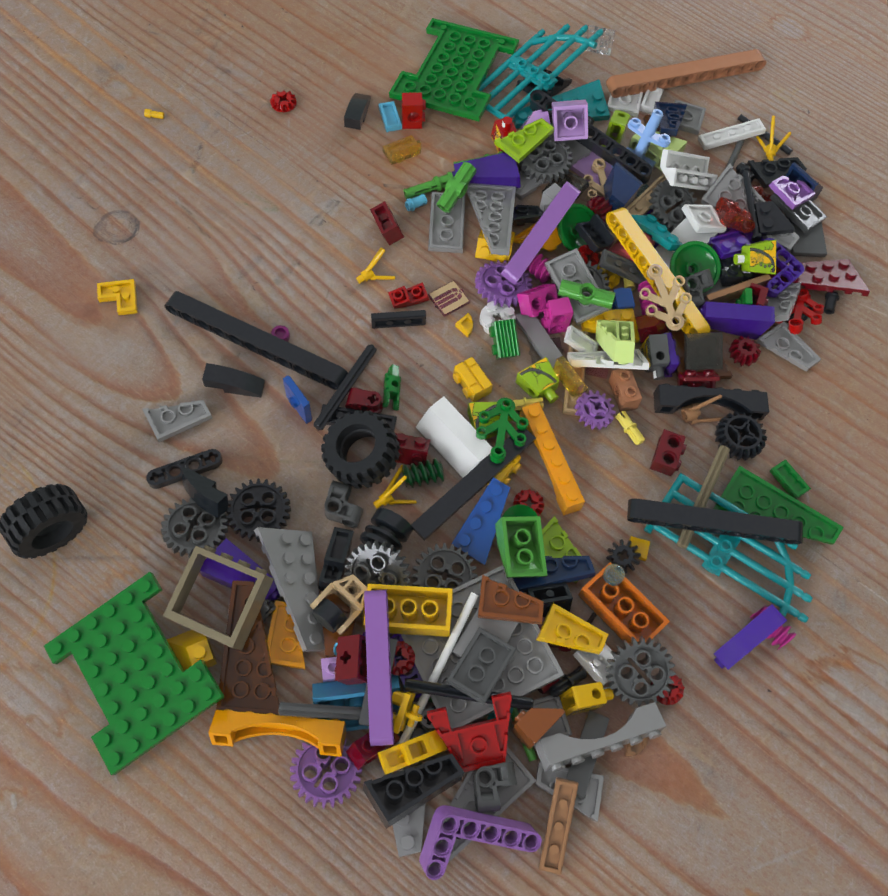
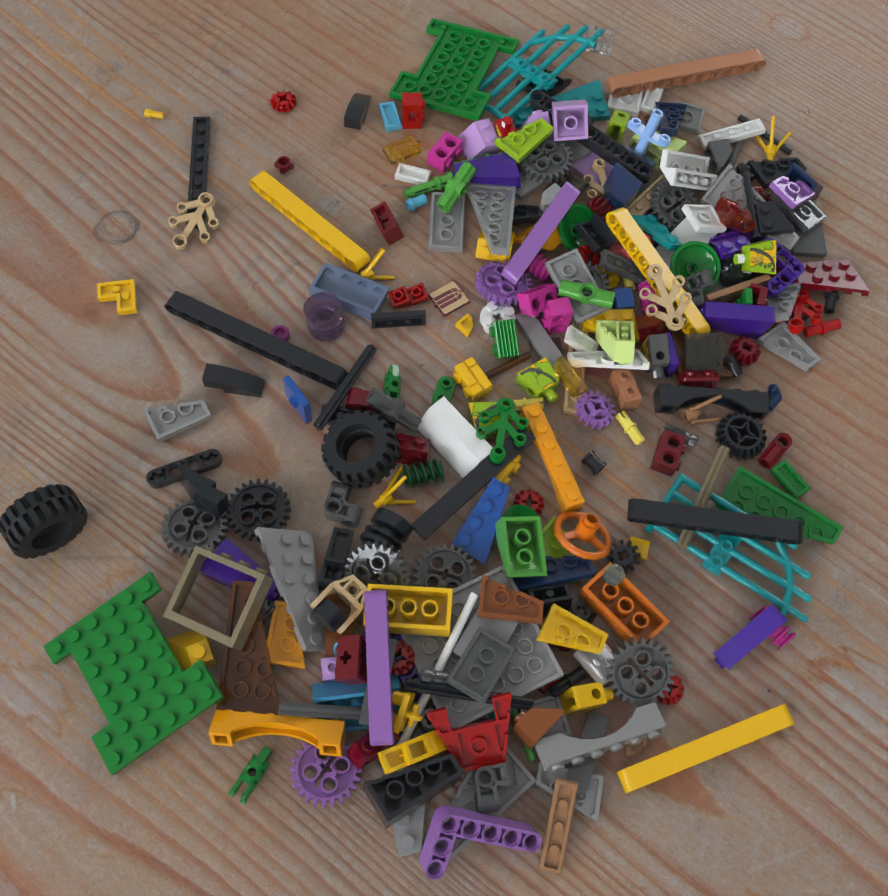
none -> tan plant [168,192,219,250]
none -> black tile [186,117,211,228]
none -> green hinge [228,746,272,805]
none -> yellow beam [249,171,371,272]
none -> dark red plate [274,156,294,174]
none -> clear purple wheel [303,292,345,342]
none -> sand blue slope [309,262,390,320]
none -> dark grey piece [366,388,422,432]
none -> white tile [395,163,431,185]
none -> dark grey axle [420,668,451,685]
none -> dark pink brick [427,132,463,173]
none -> green plate [431,376,456,405]
none -> lavender slope [457,118,500,160]
none -> reddish brown bar [485,352,531,379]
none -> orange piece [553,511,613,560]
none -> black bush [571,602,591,621]
none -> black bush [581,450,607,475]
none -> yellow beam [616,704,796,794]
none -> dark grey axle [662,423,699,446]
none -> dark grey slope [704,139,733,178]
none -> black pin [723,353,743,378]
none -> dark red piece [757,433,792,470]
none -> dark blue arm [767,384,782,411]
none -> red pin [803,318,841,338]

